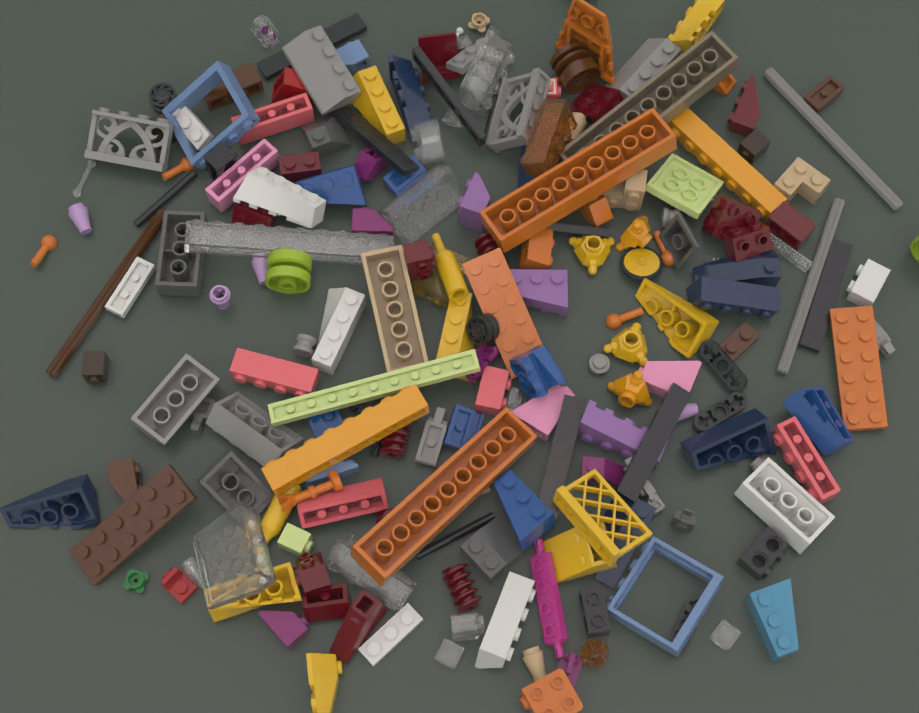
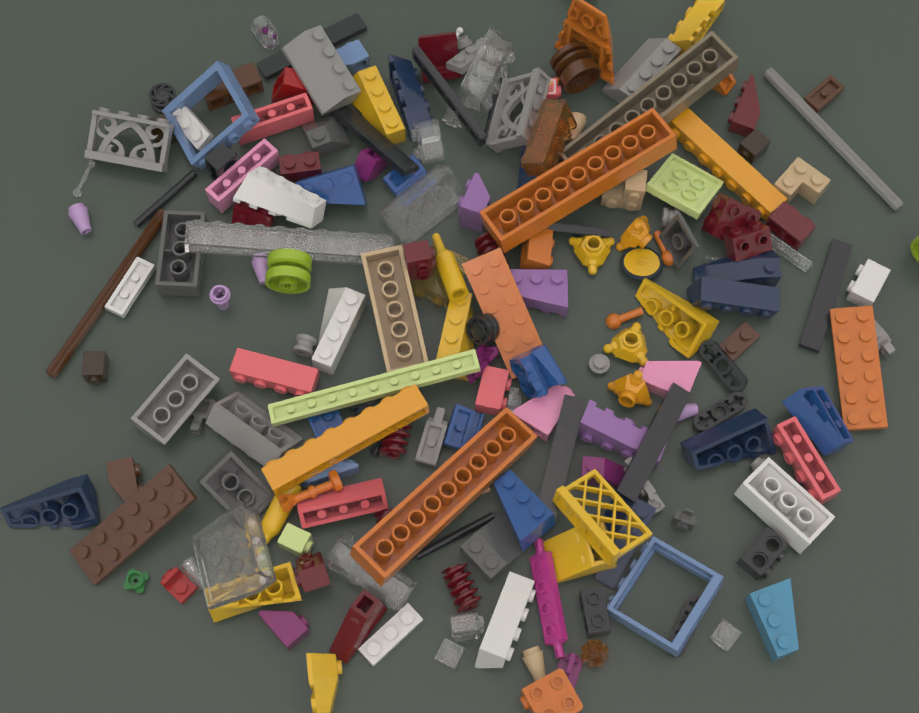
orange bar [30,235,57,268] -> none
orange bar [161,156,195,181] -> none
dark red brick [302,583,352,623] -> none
magenta slope [352,207,394,240] -> none
tan plate [468,13,490,33] -> none
dark red bracket [569,84,623,123] -> none
orange slope [578,195,614,227] -> none
light grey axle [777,198,845,375] -> none

